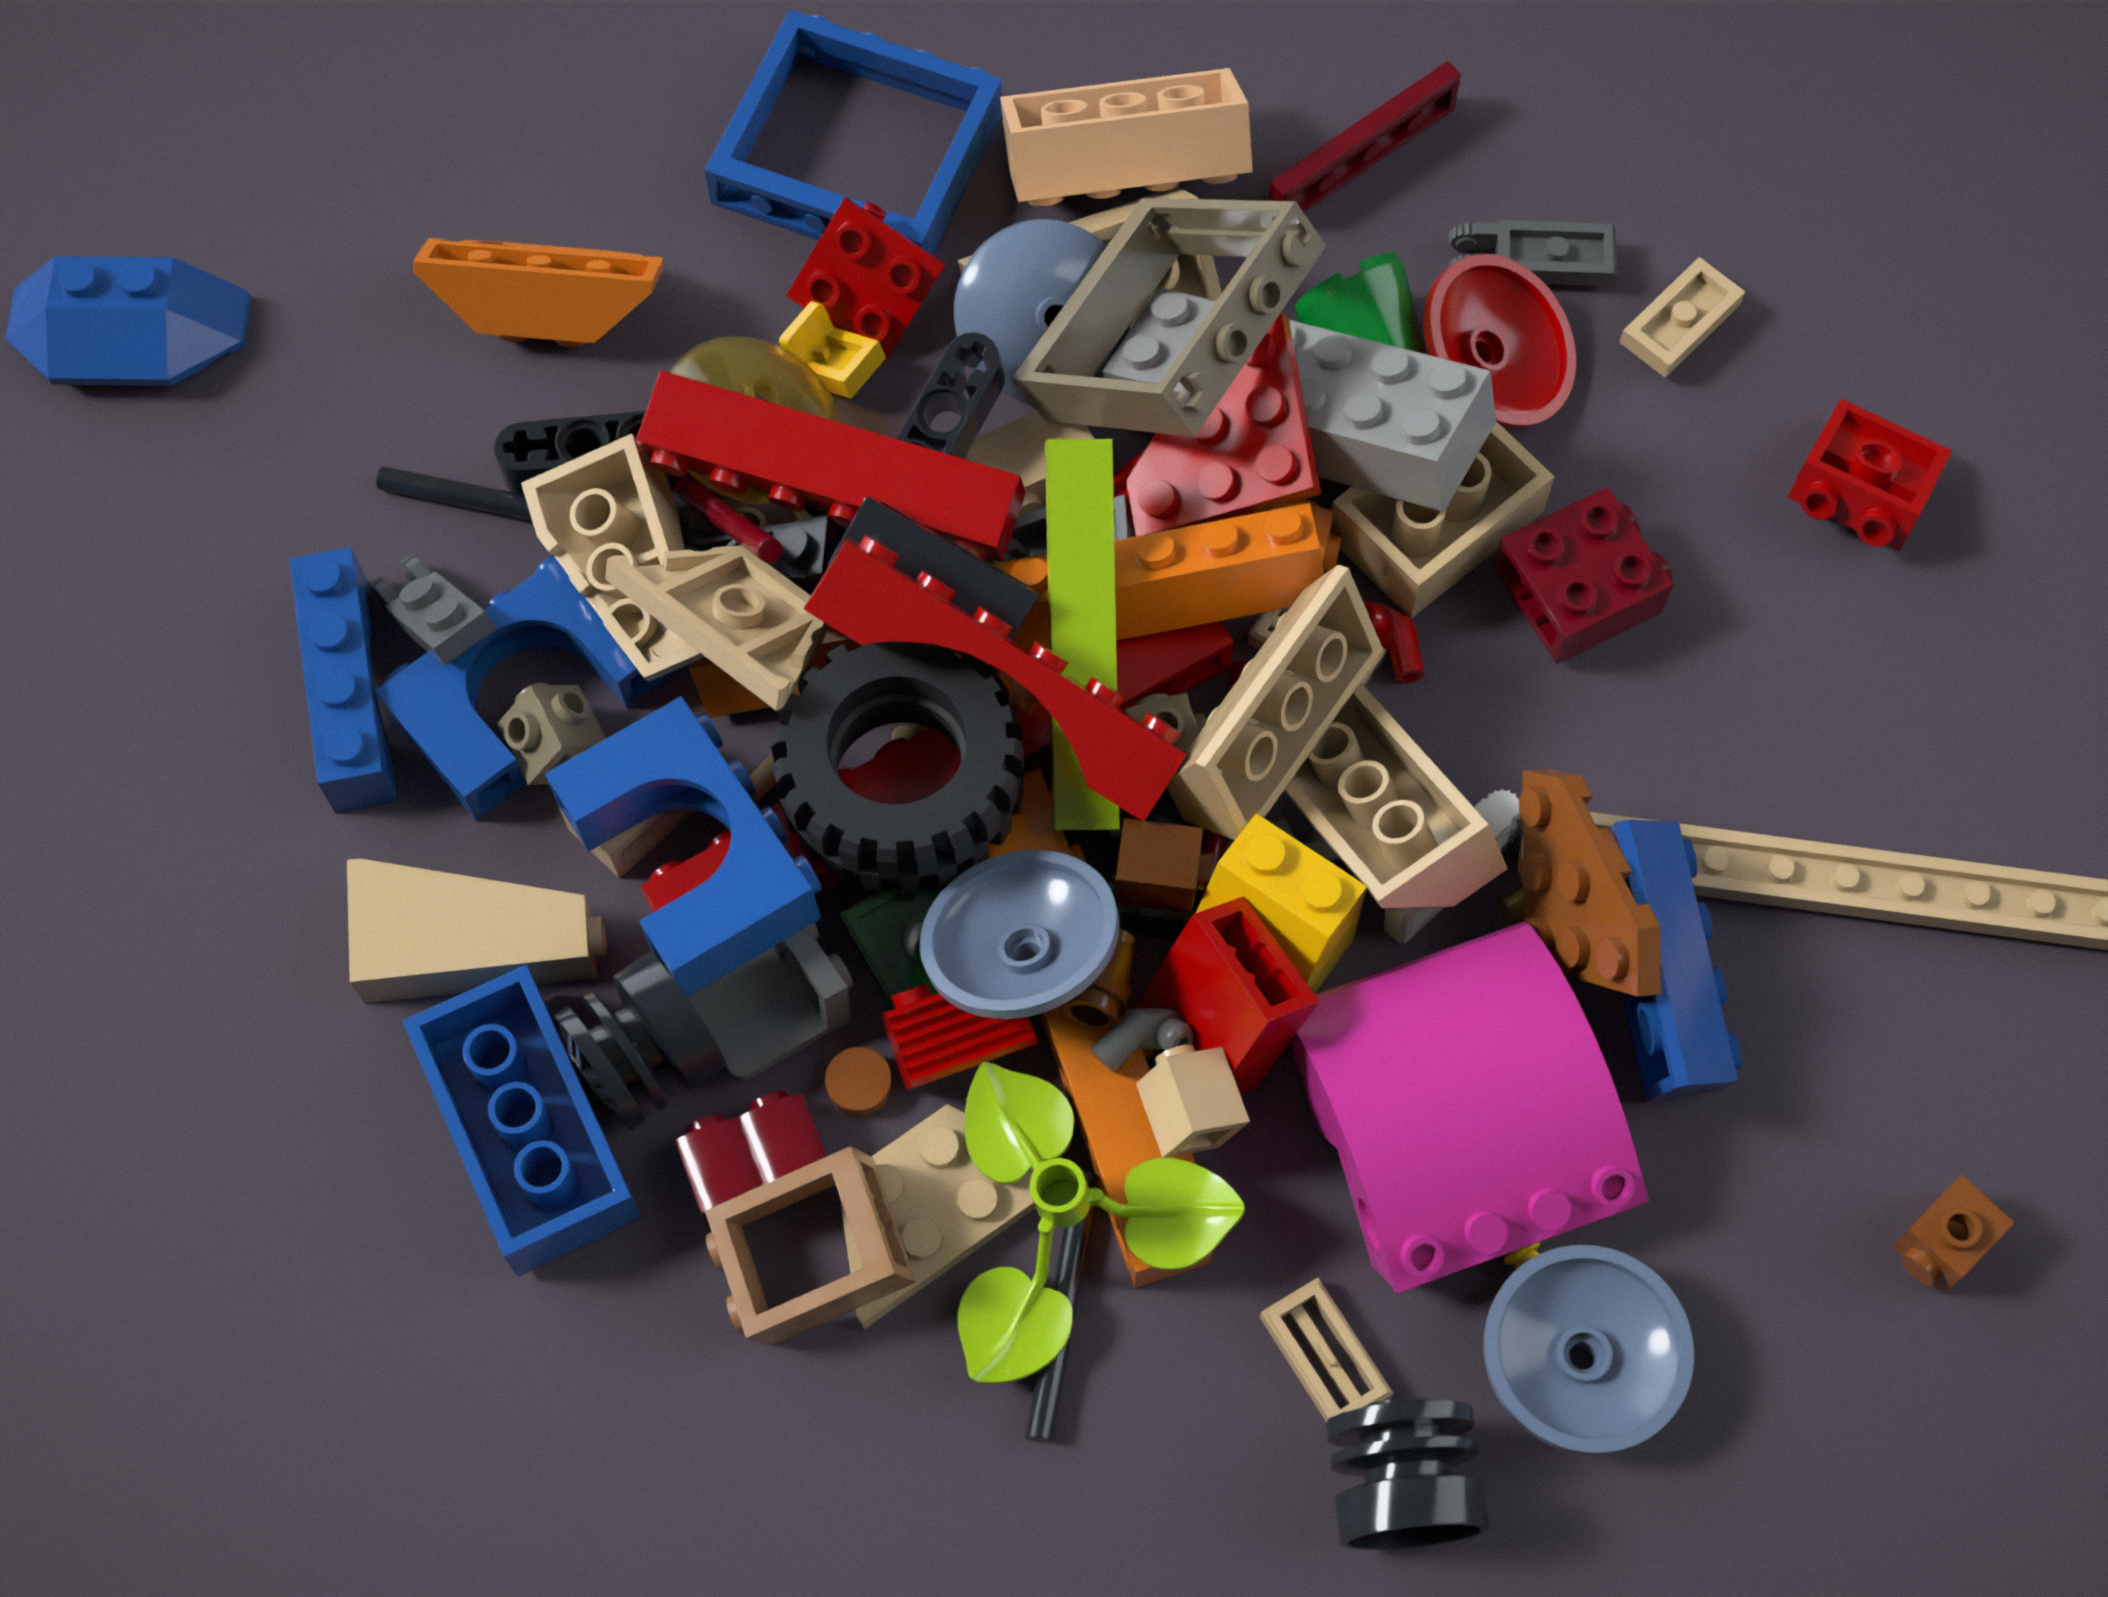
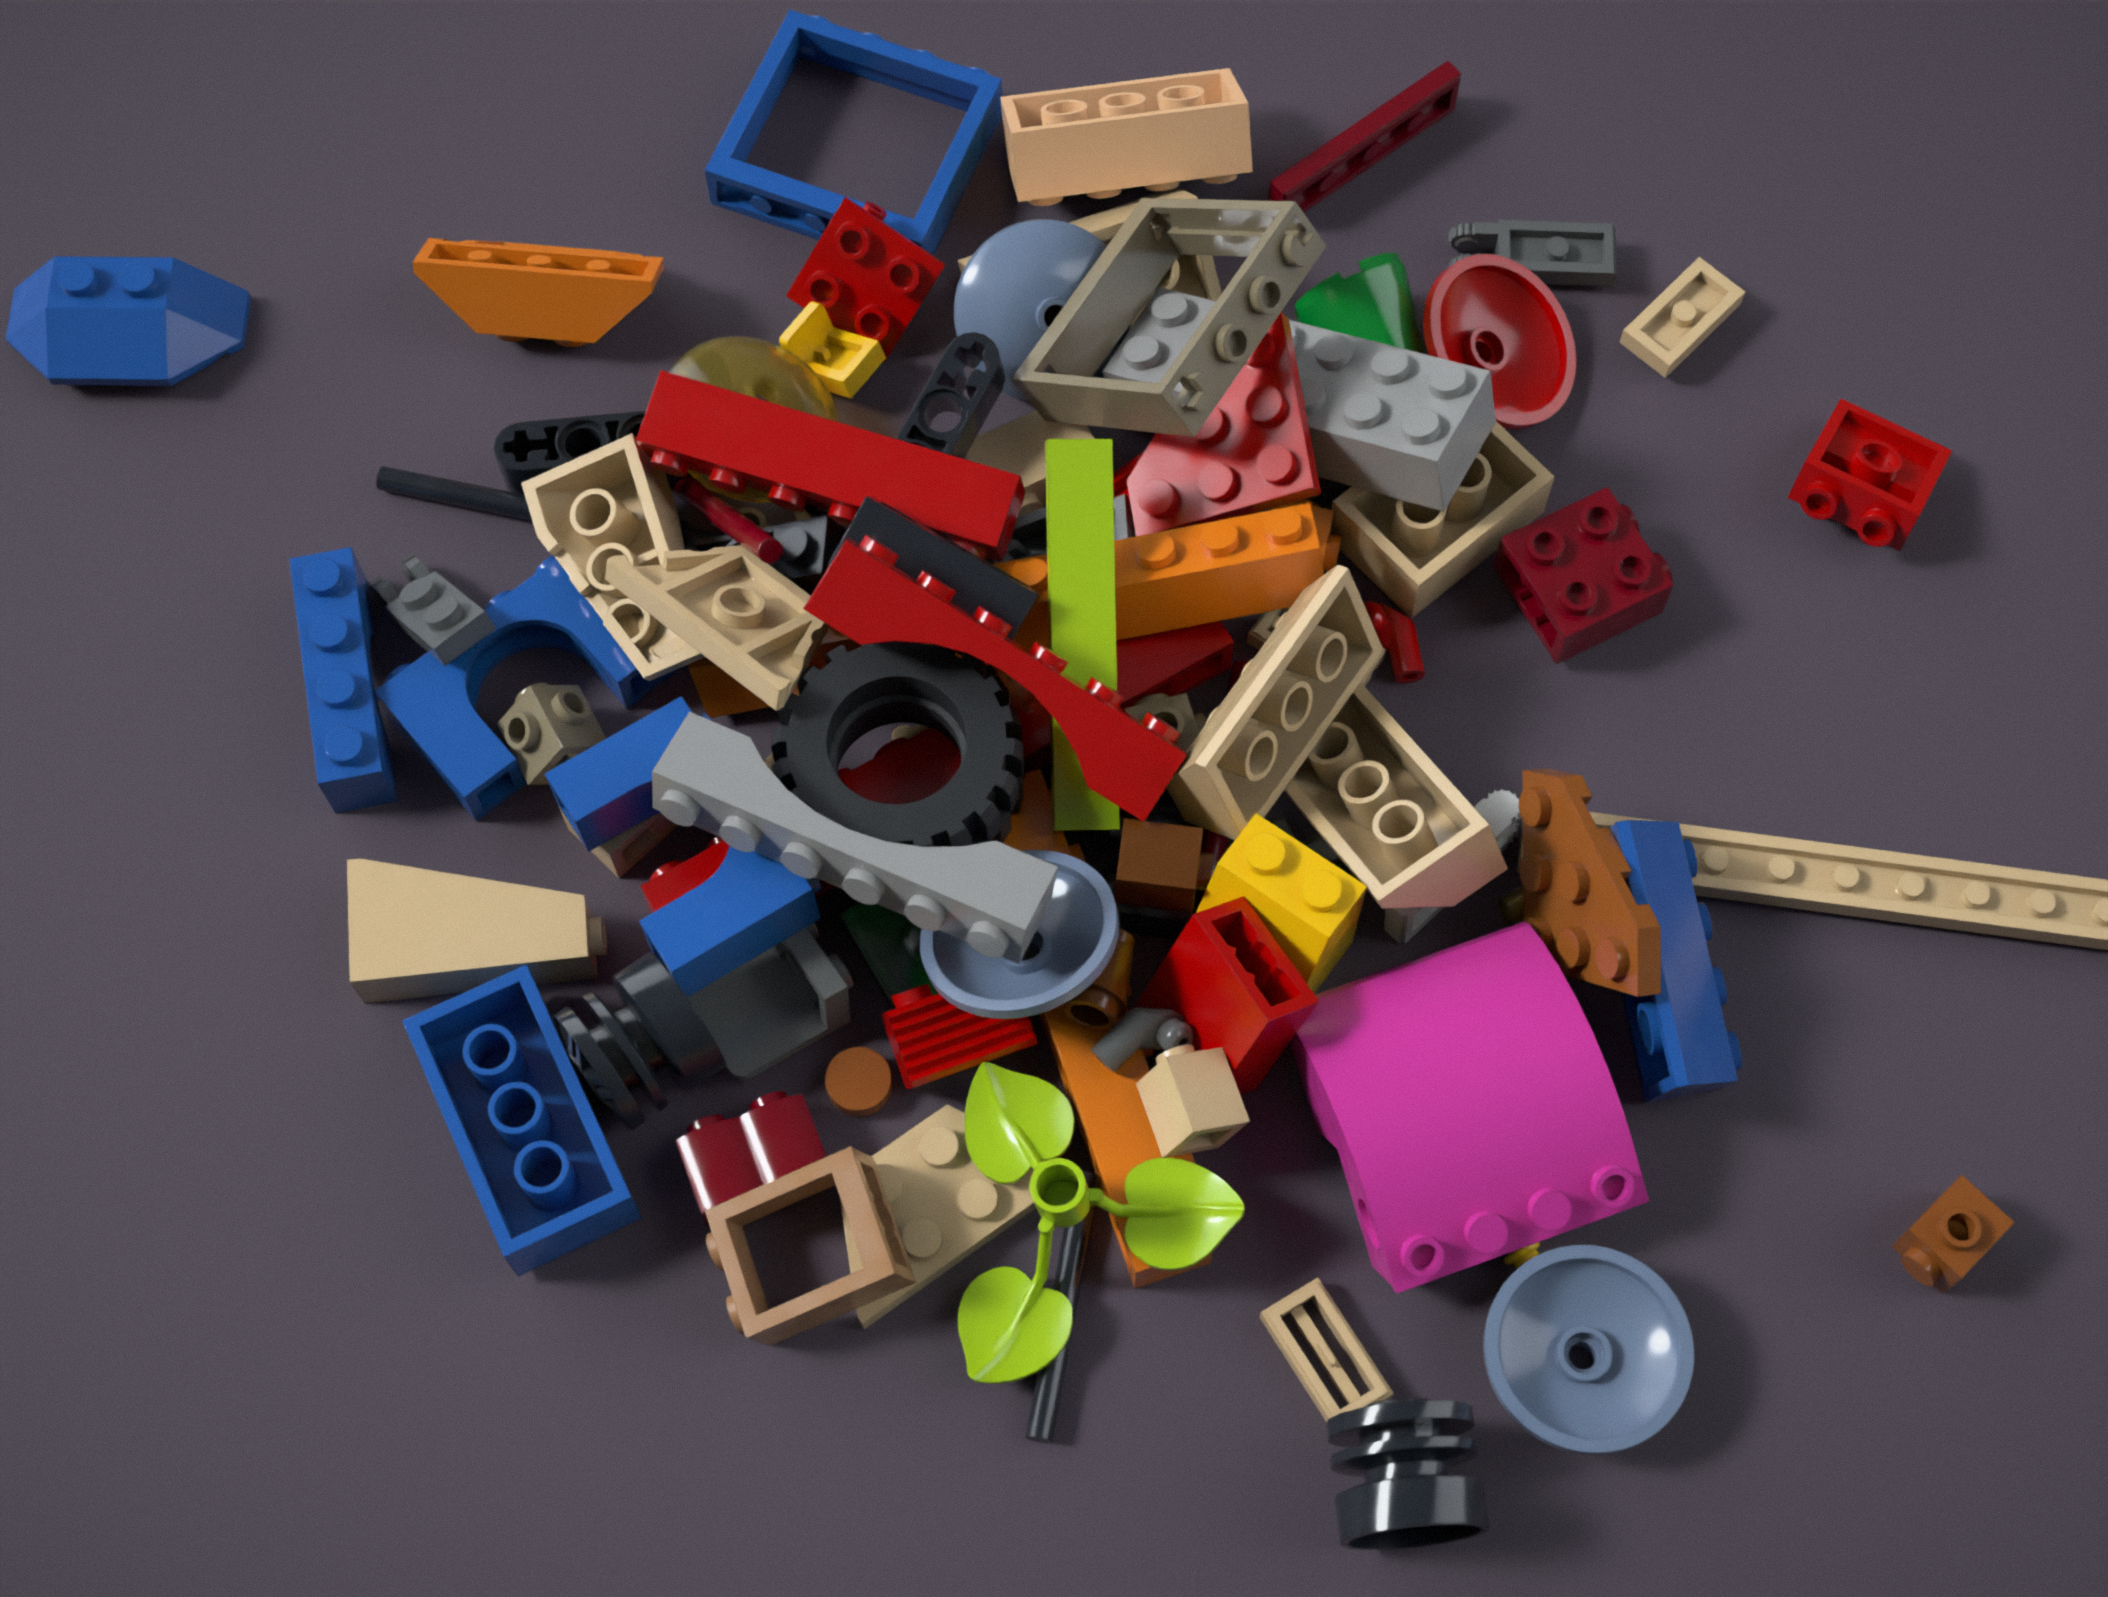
none -> light grey arch [652,712,1058,964]

